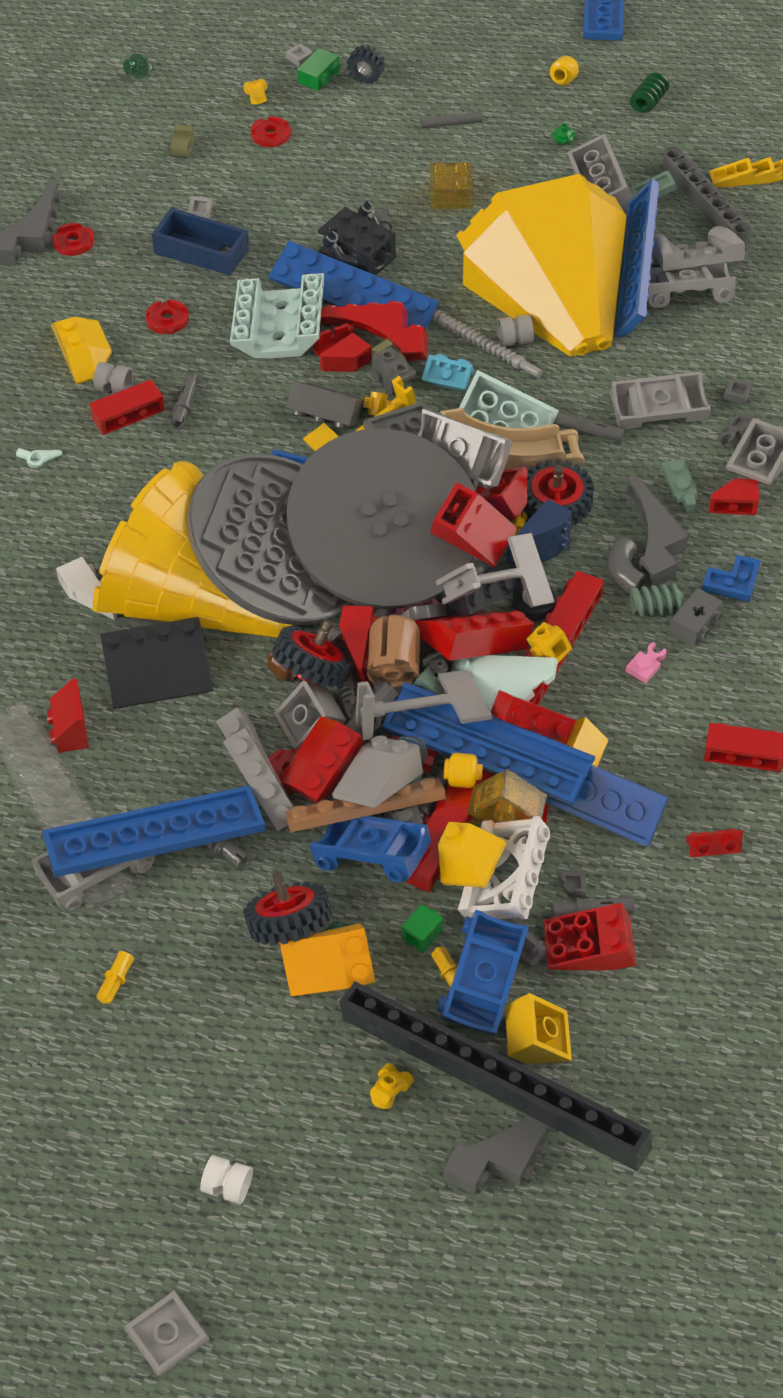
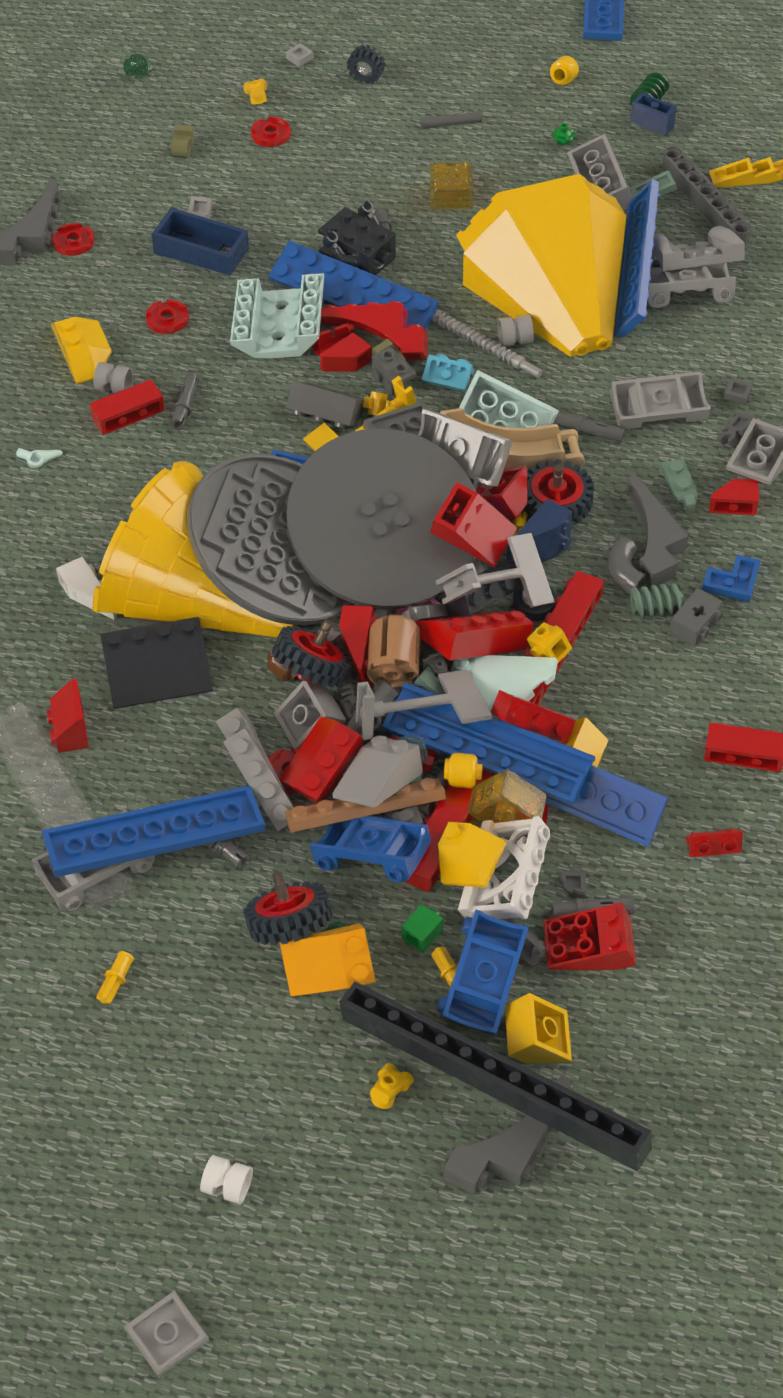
green brick [298,48,341,91] -> none
bright pink plate [625,642,667,683] -> none
none -> dark blue brick [630,92,677,136]

